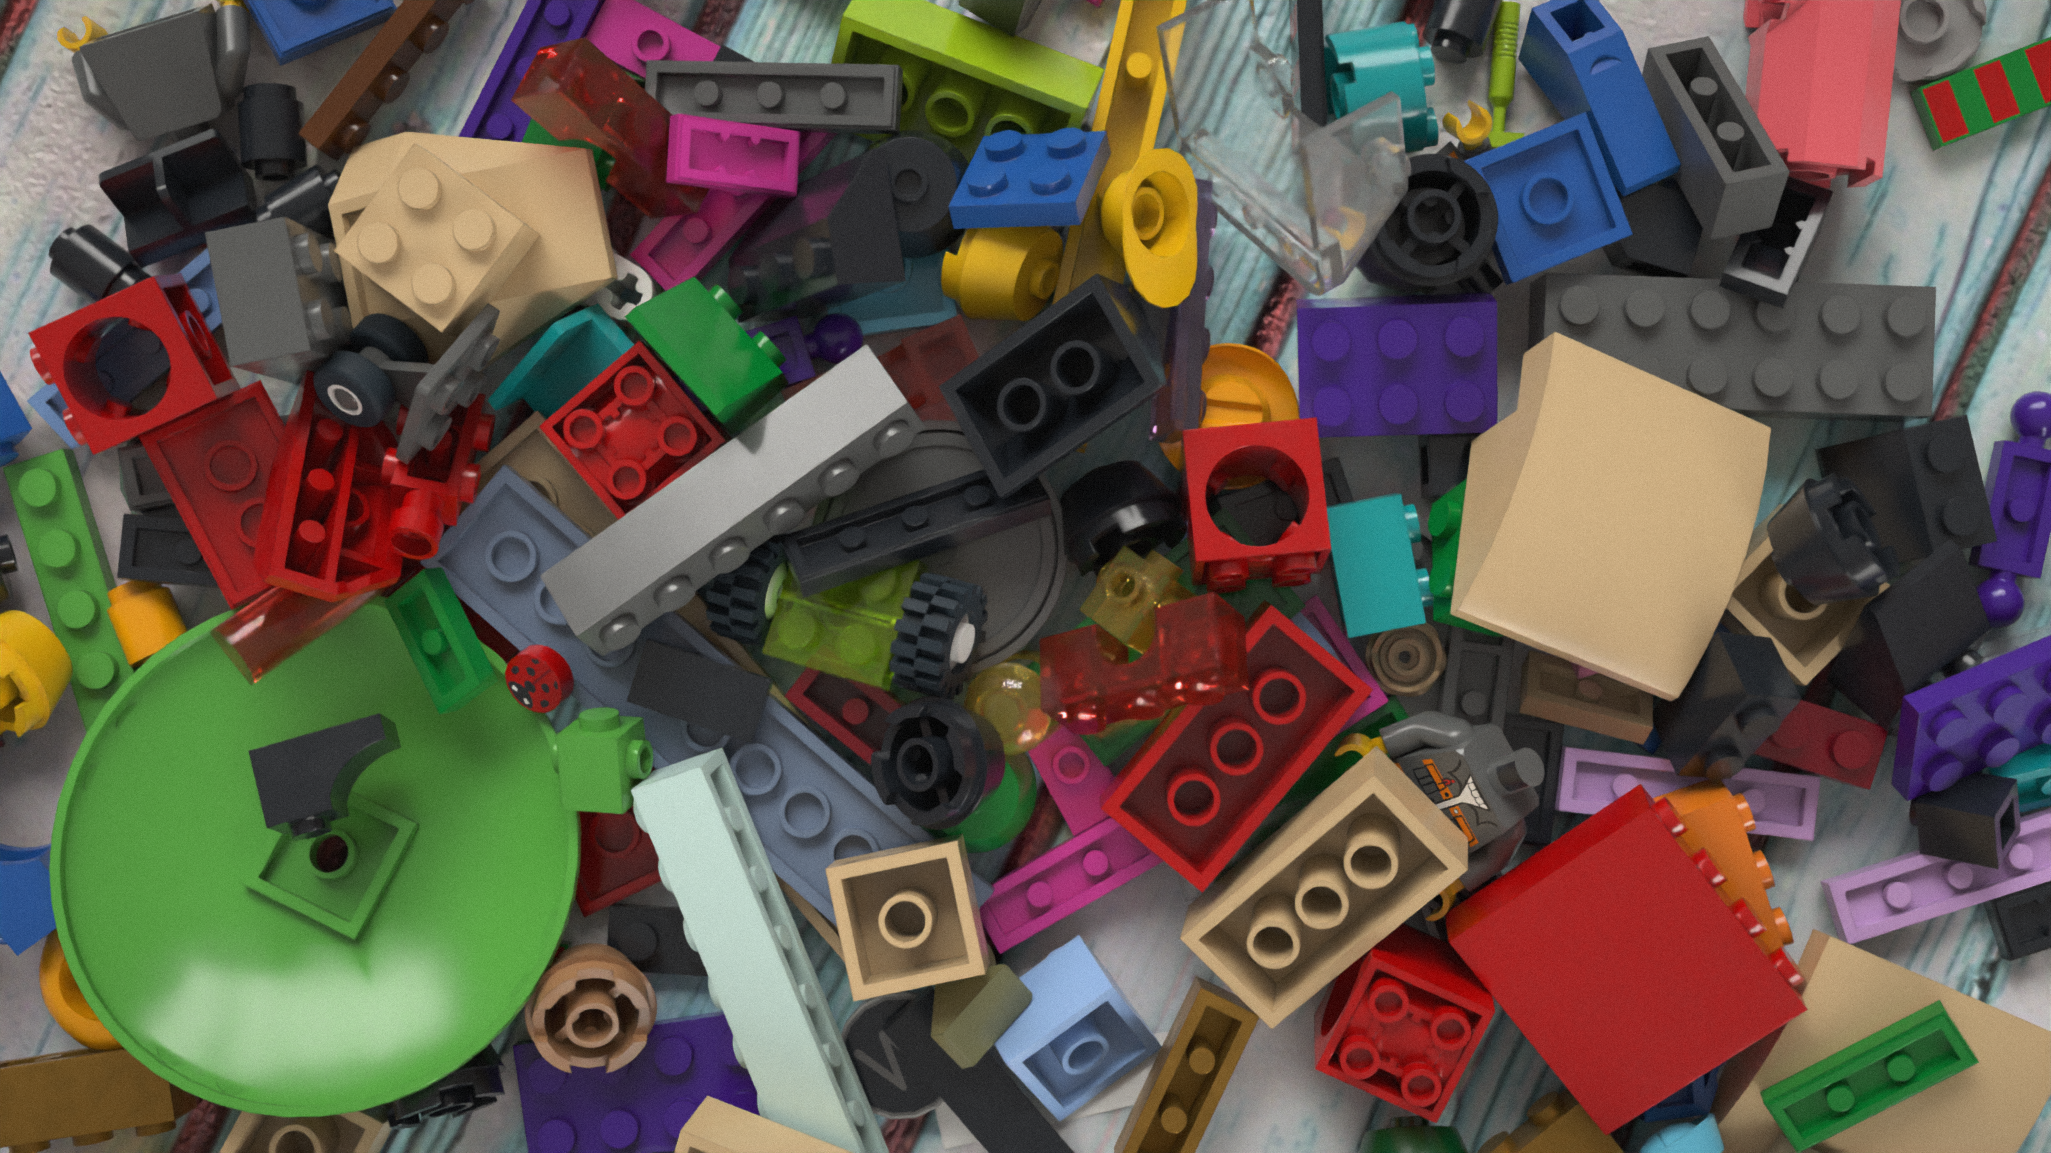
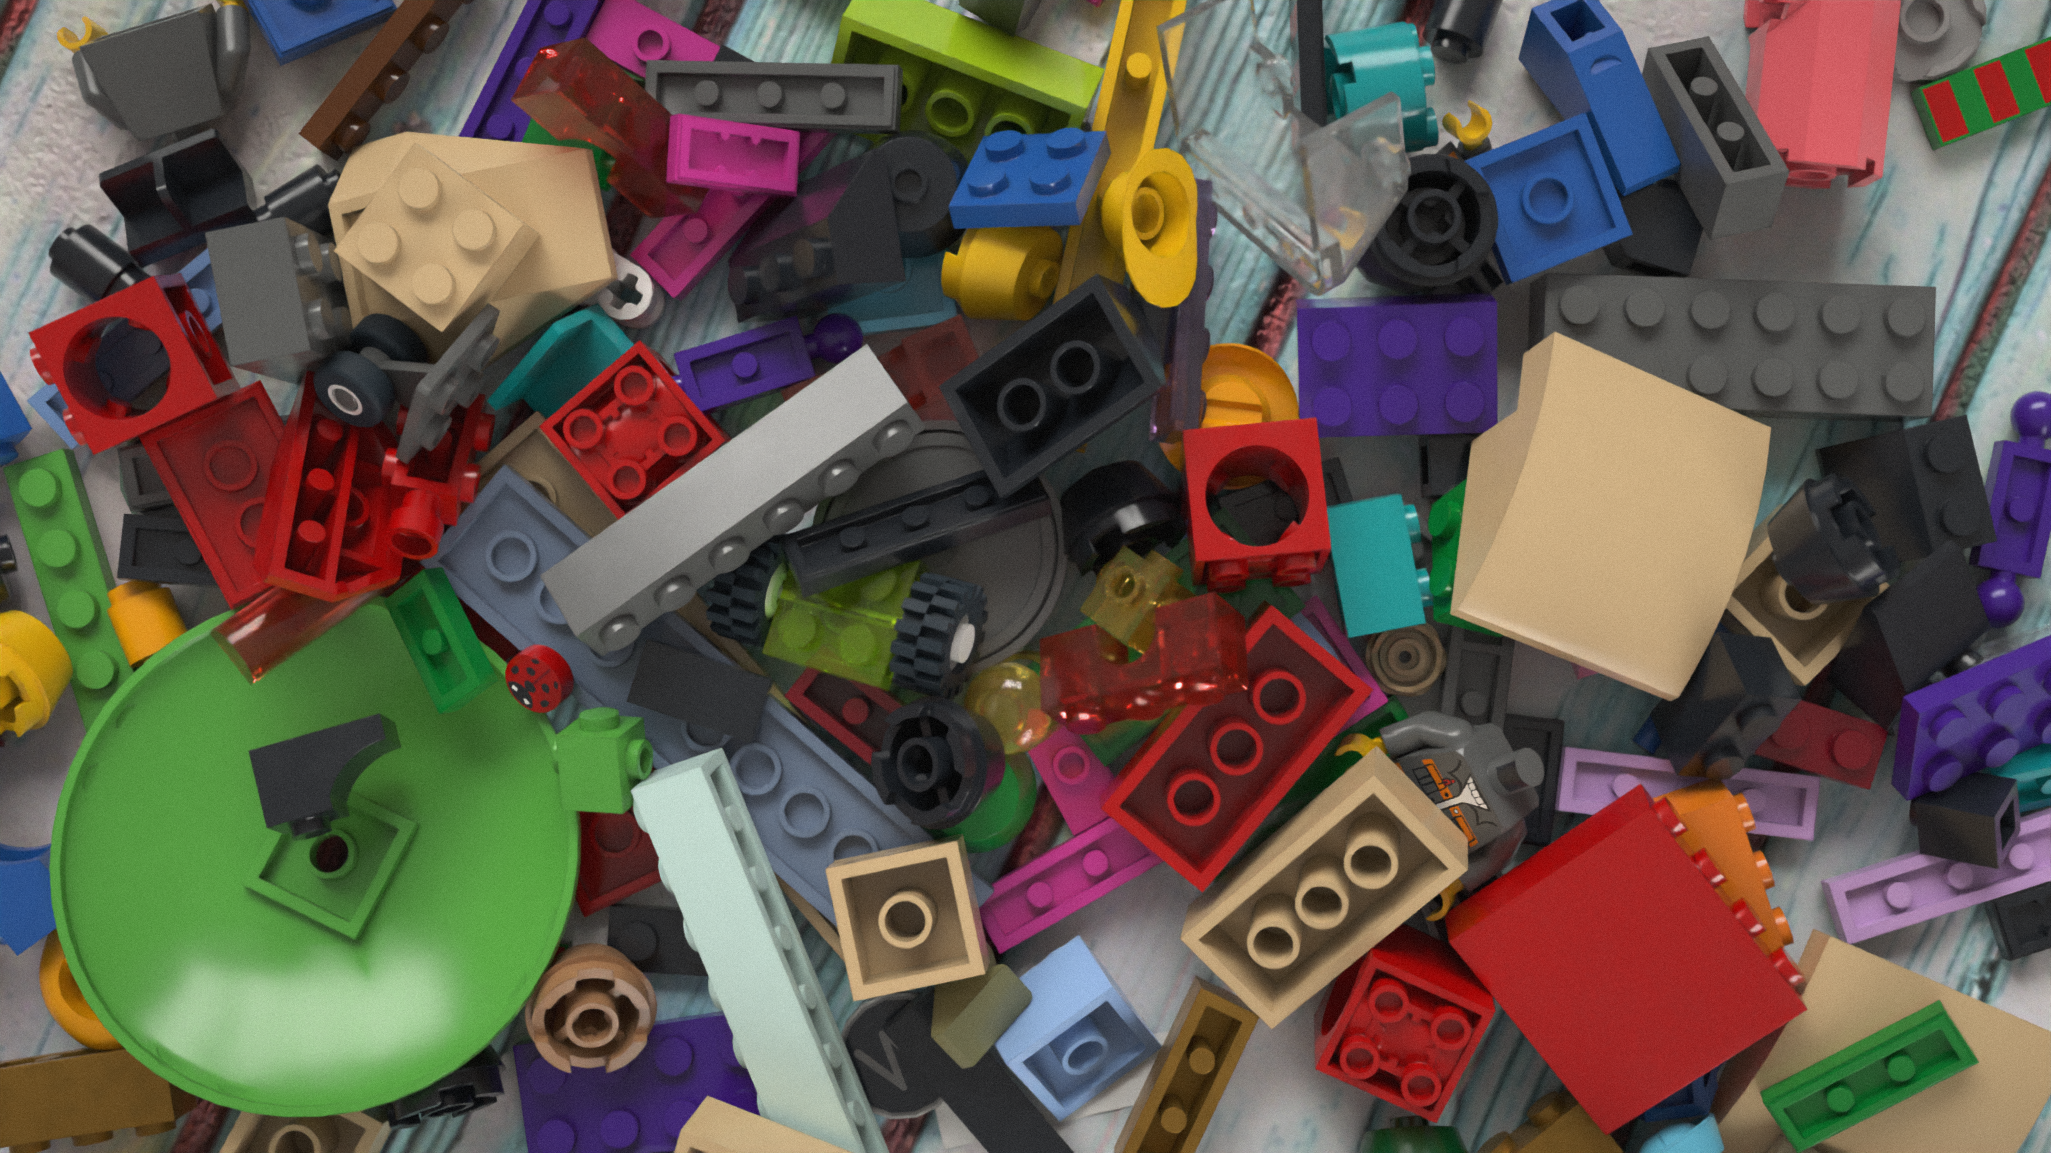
black brick [237,83,308,181] -> none
green slope [625,277,789,436] -> none
lime piece [1488,1,1524,149] -> none
tan plate [1519,650,1653,745] -> none
black arch [1719,176,1834,309] -> none

